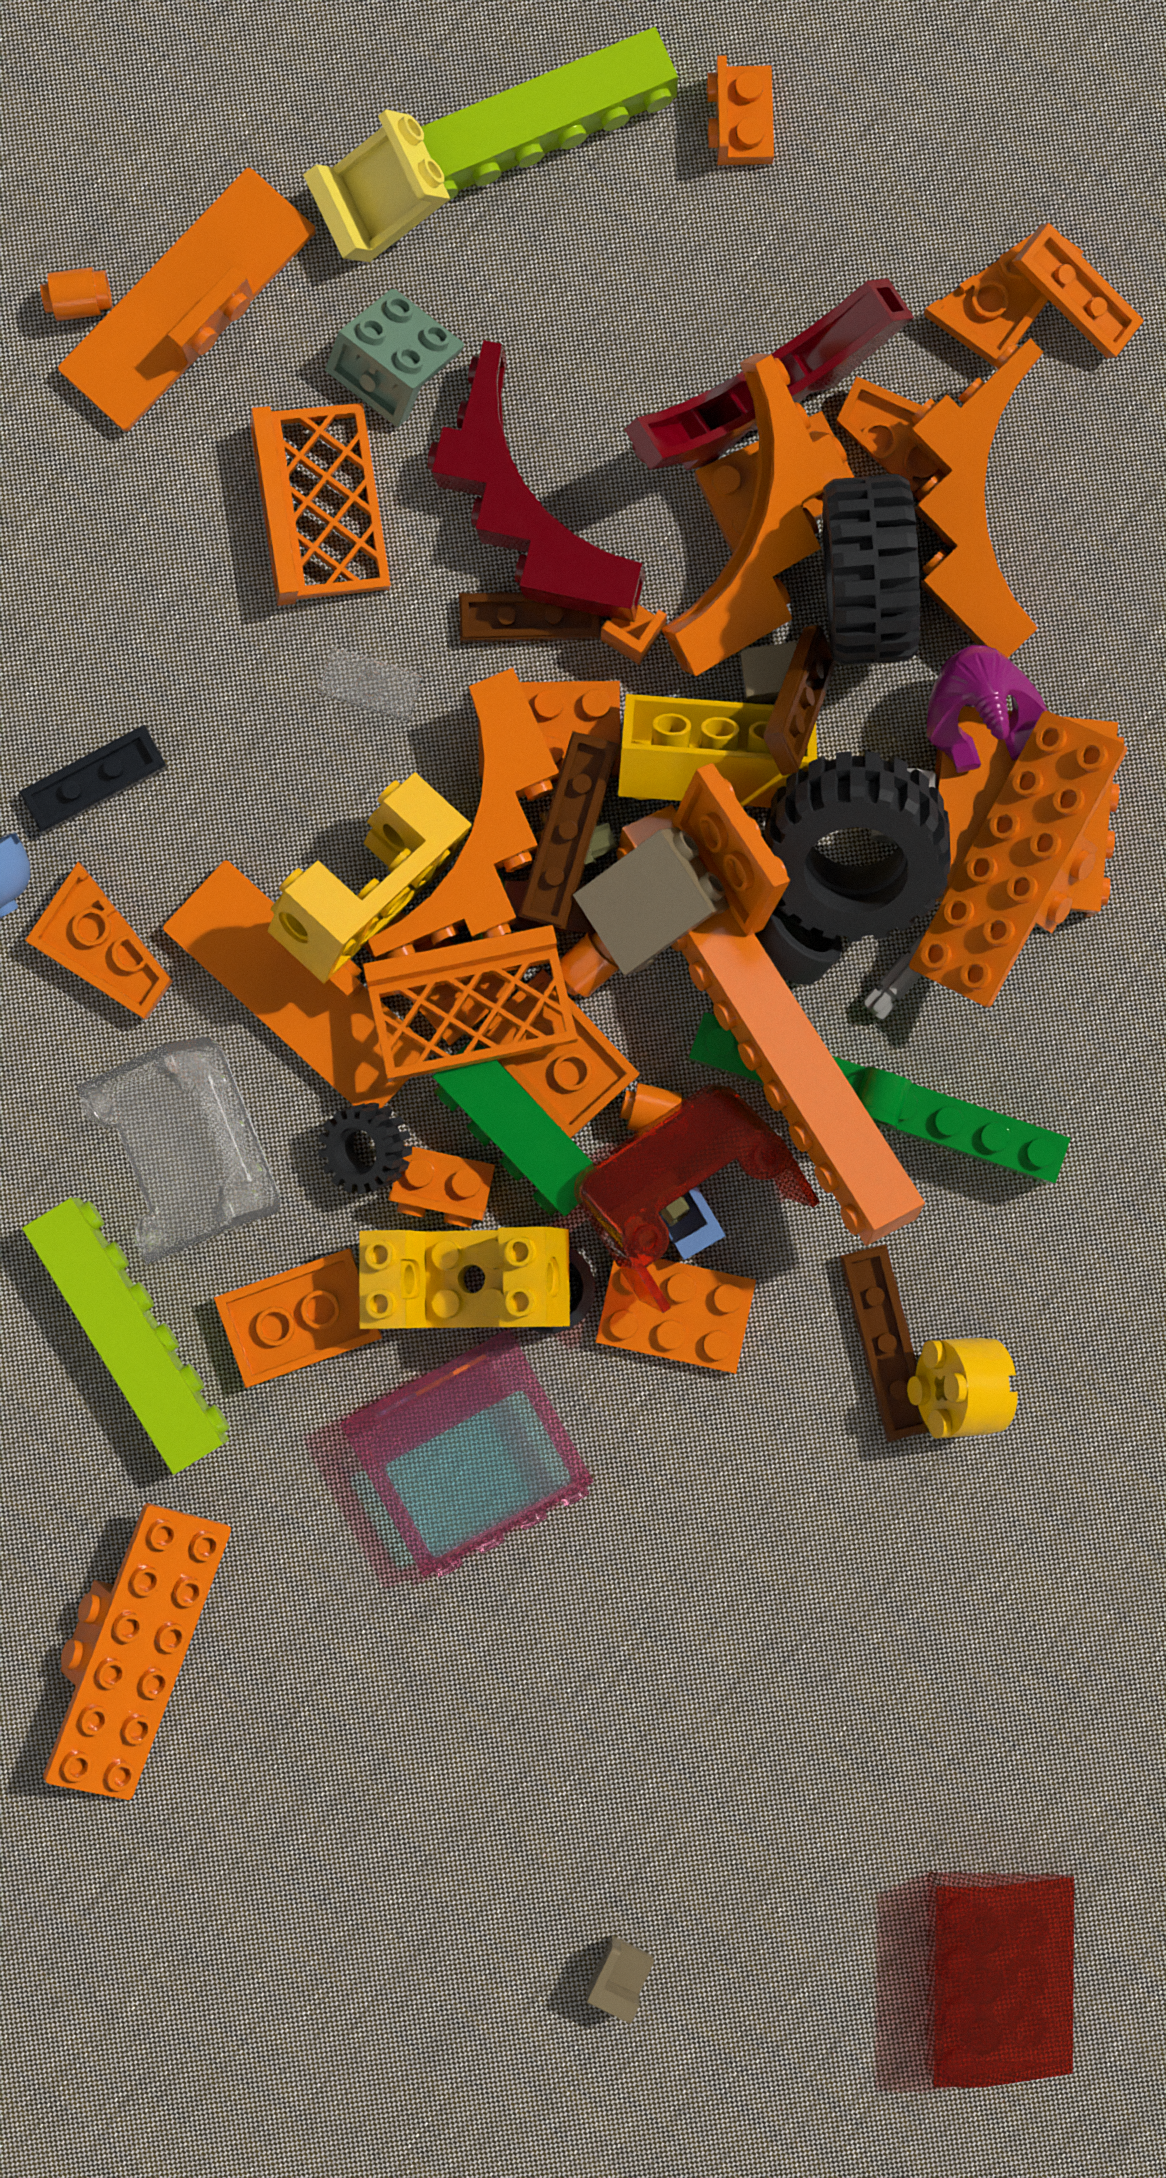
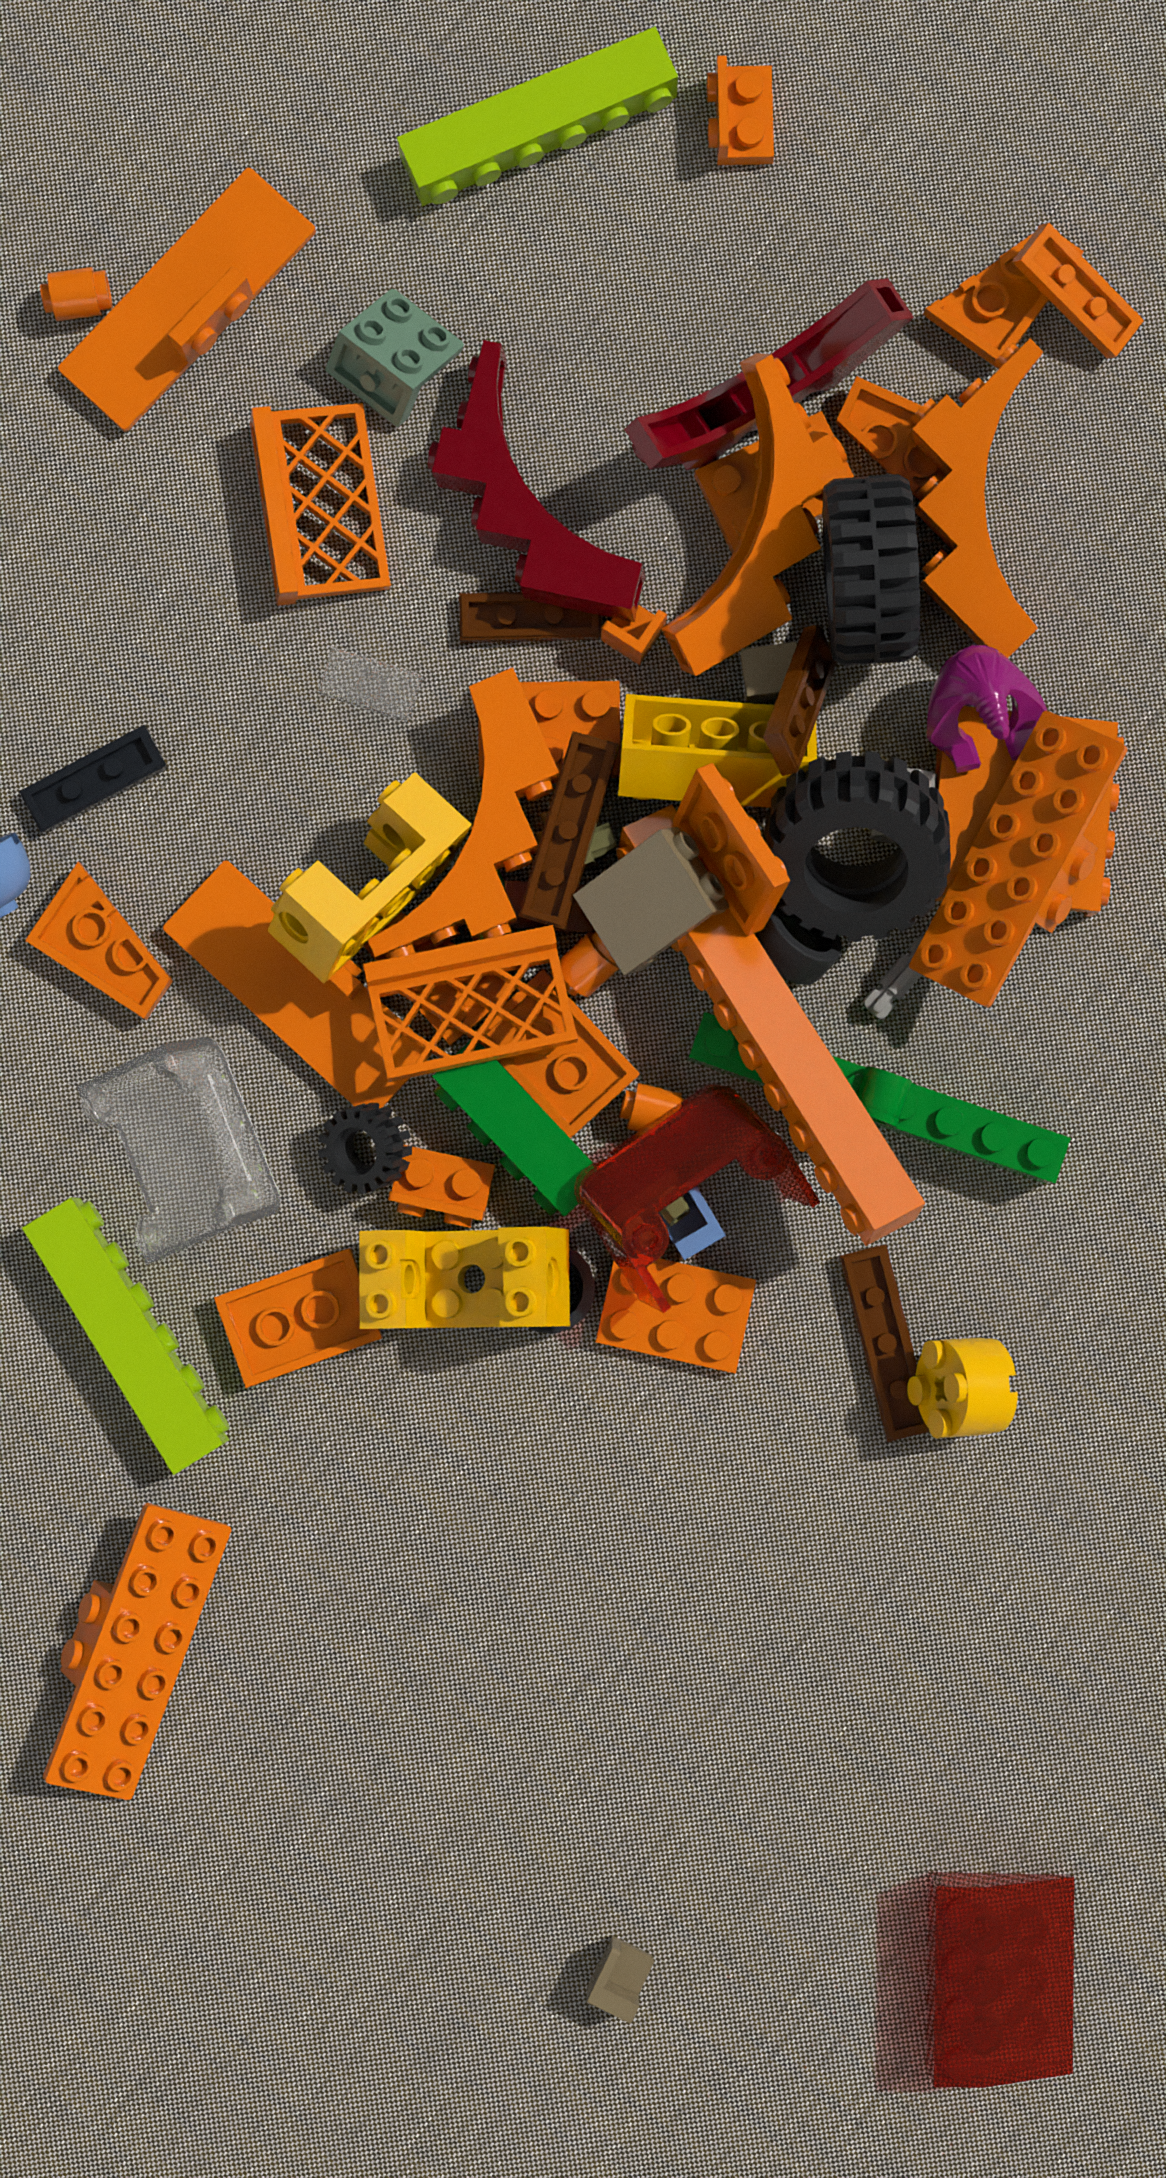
light yellow panel [303,109,450,262] -> none
panel [340,1327,594,1578] -> none

